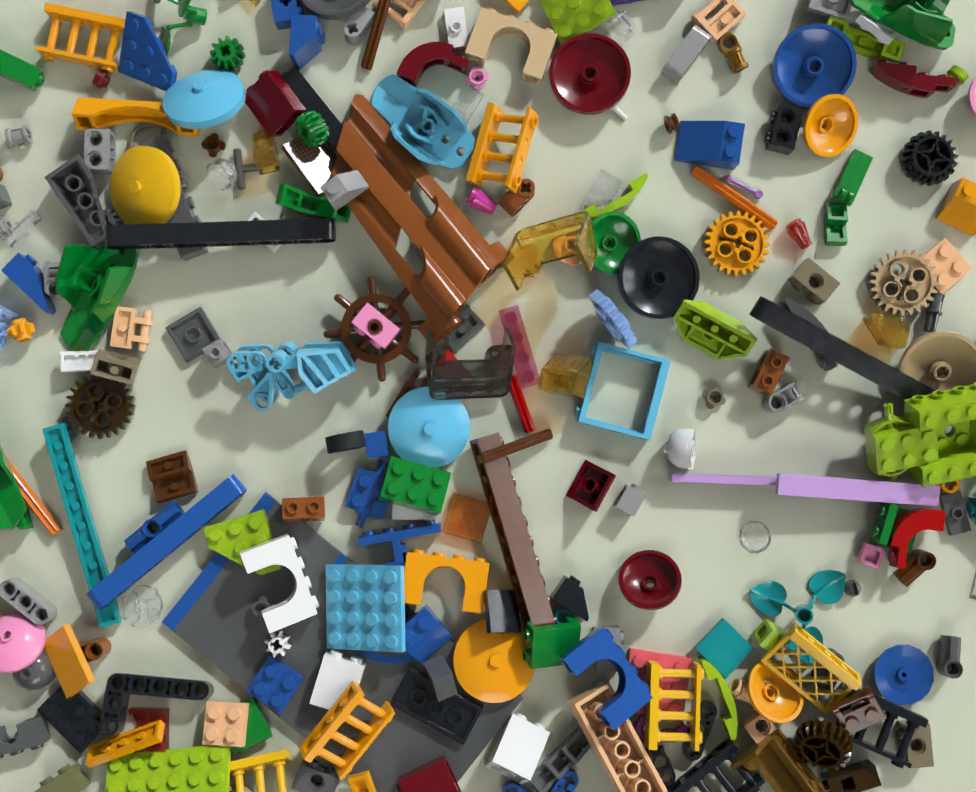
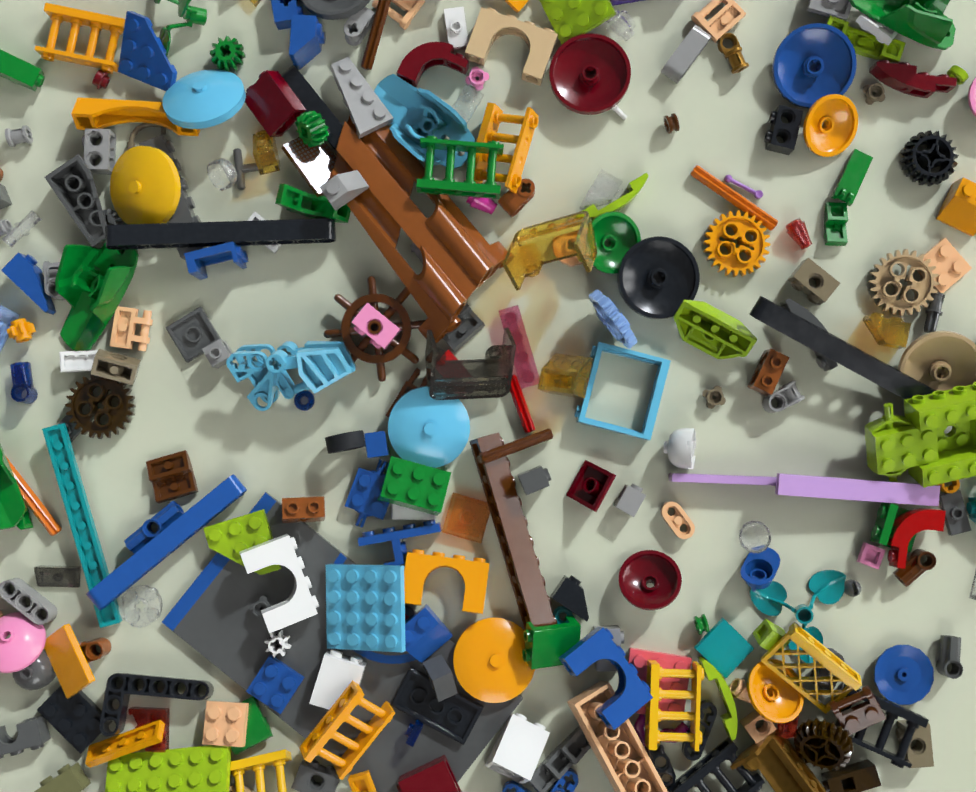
reddish brown plate [201,133,226,158] -> none
black slope [483,590,521,634] -> none
blue slope [674,121,745,170] -> none
none -> clear blue piece [10,362,38,404]
none -> clear smoke slope [34,565,81,587]
none -> blue panel [184,241,248,280]
none -> clear blue plate [294,390,315,411]
none -> light grey wing [331,57,394,139]
none -> clear blue plate [404,719,424,747]
none -> green fence [416,136,504,199]
none -> dark grey brick [518,466,552,495]
none -> light nougat plate [661,501,695,539]
none -> green bush [694,614,710,635]
none -> blue piece [740,547,780,592]
none -> clear red plate [778,716,799,739]
none -> dark tan plate [862,82,885,105]

